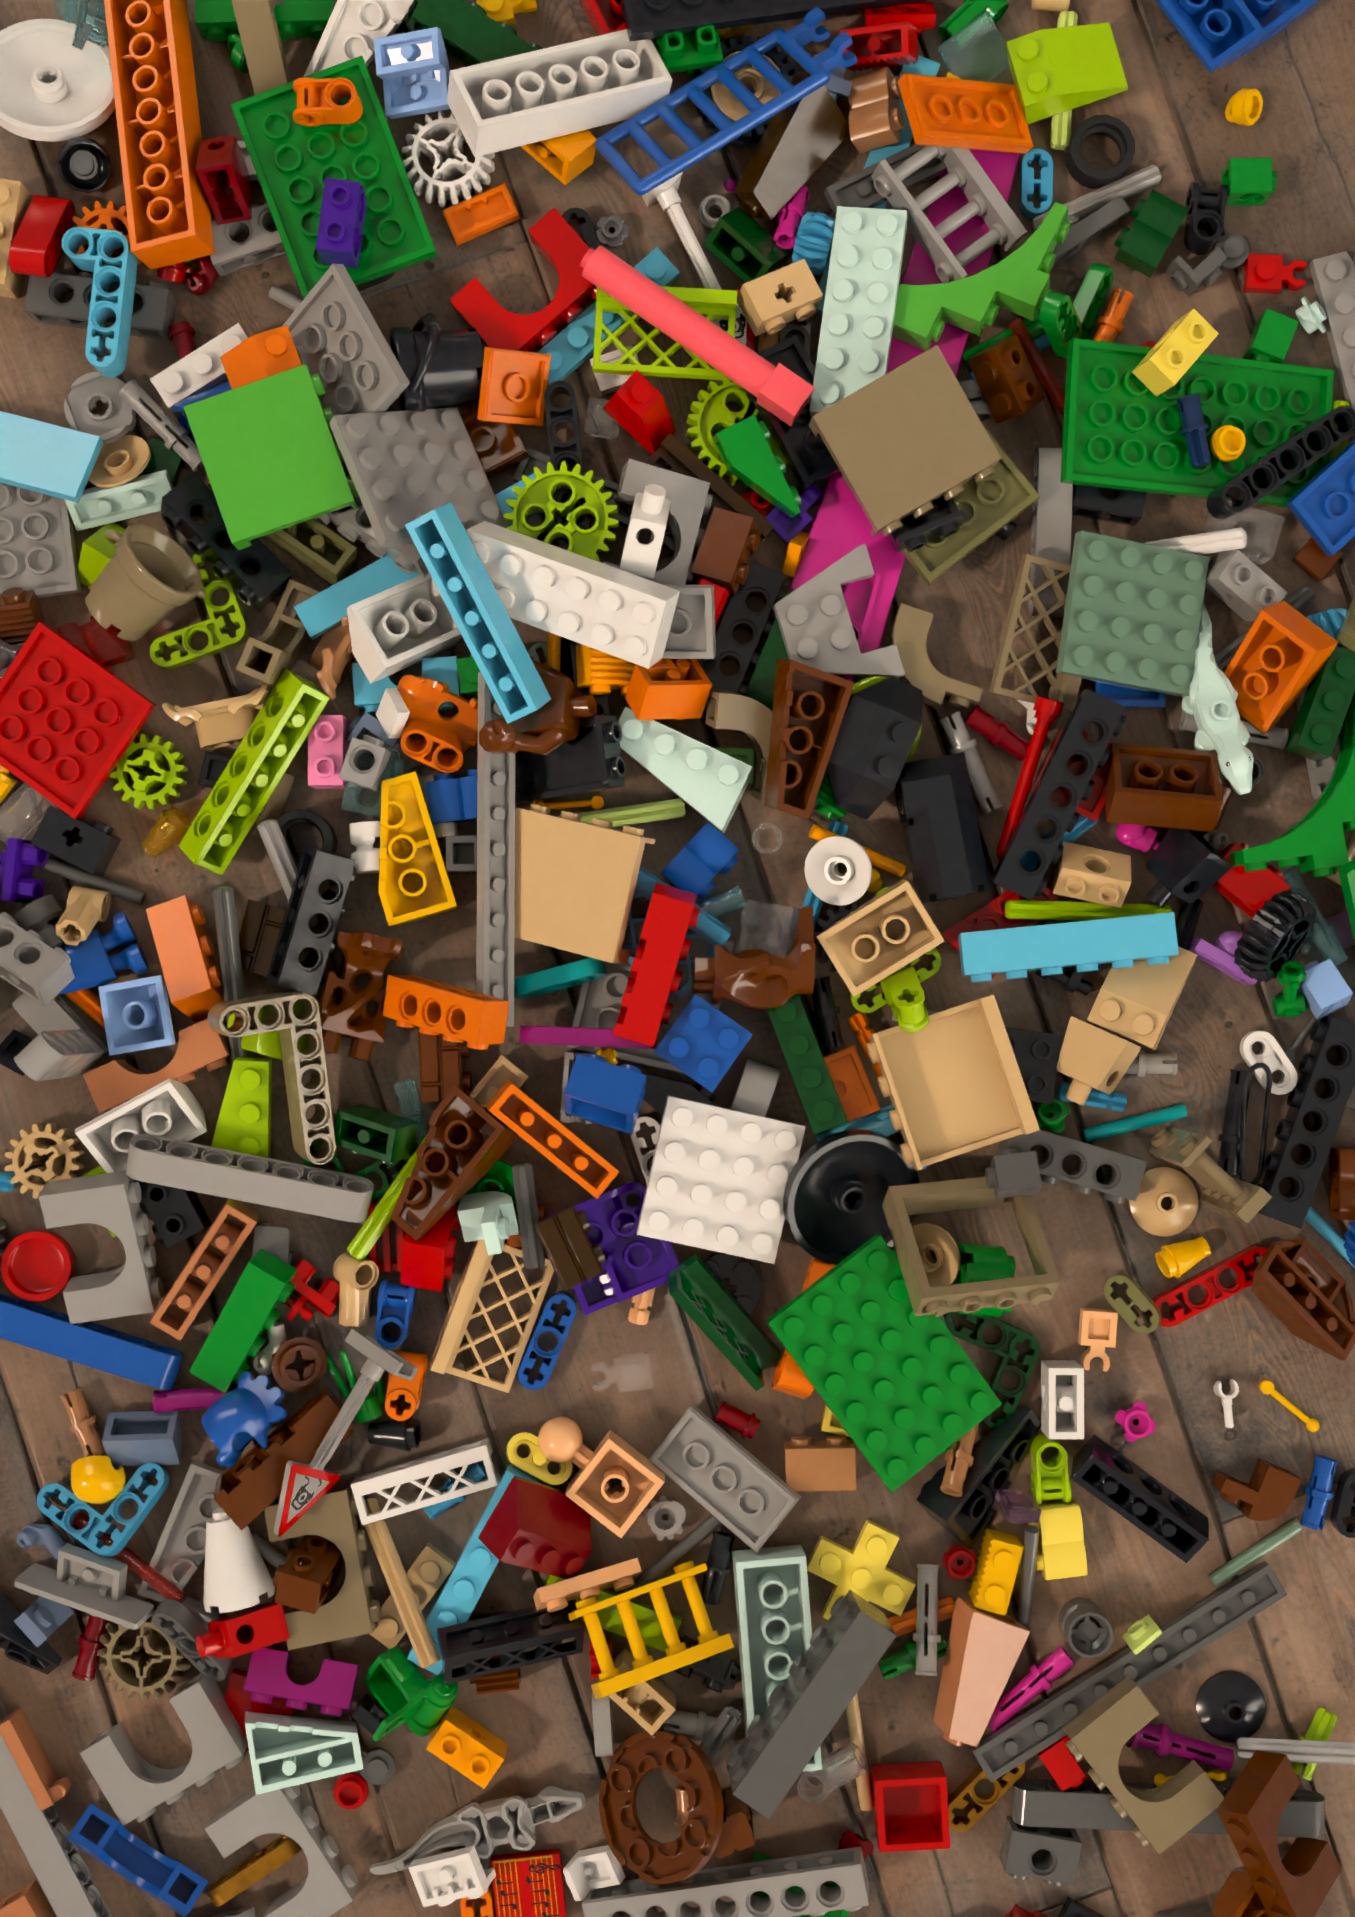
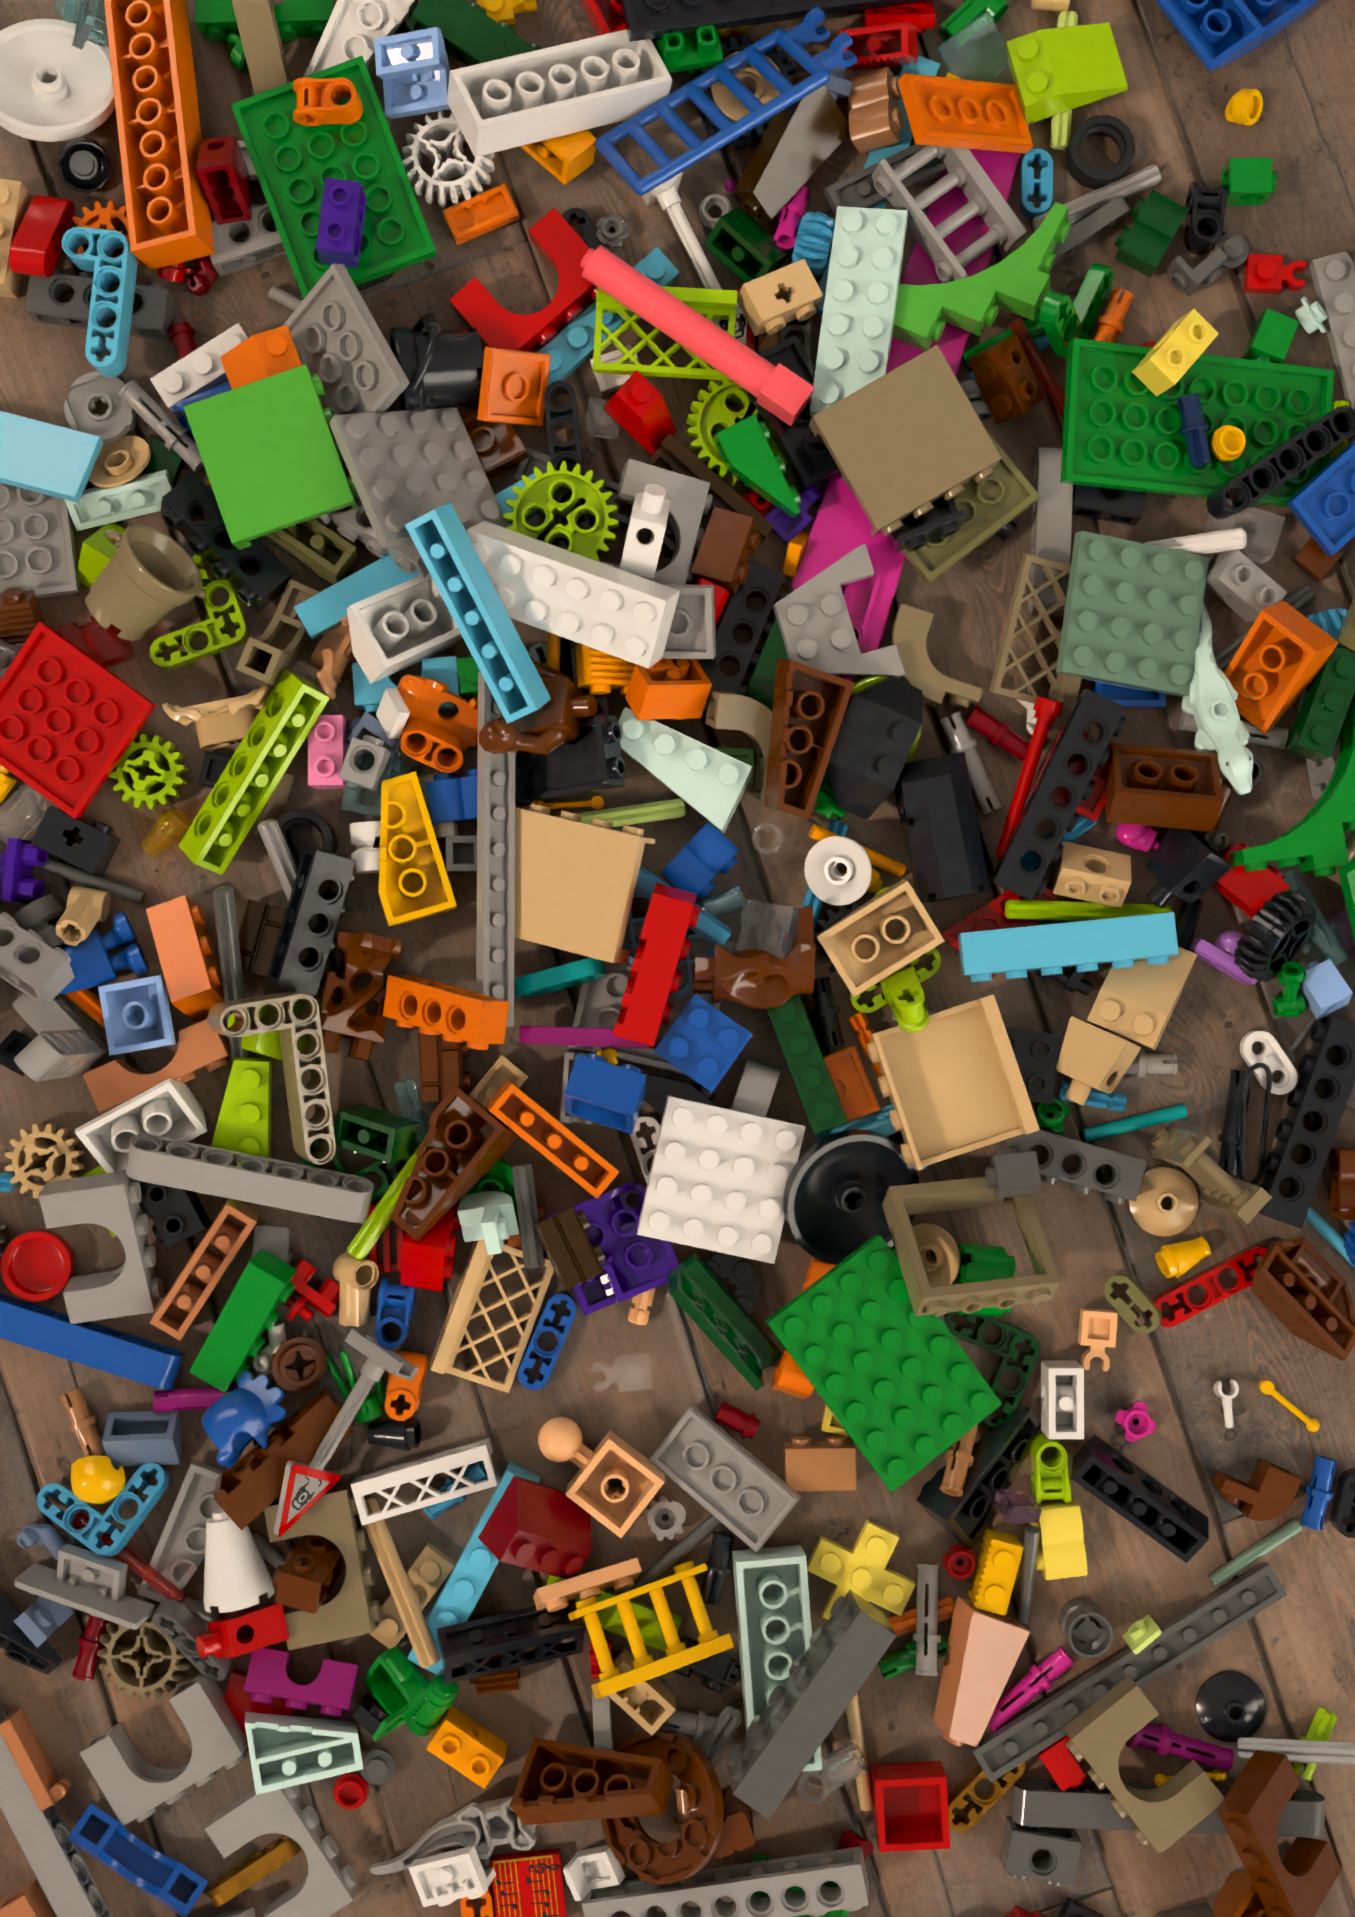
light yellow plate [506,1432,573,1486] -> none
none -> reddish brown wedge [510,1737,674,1825]

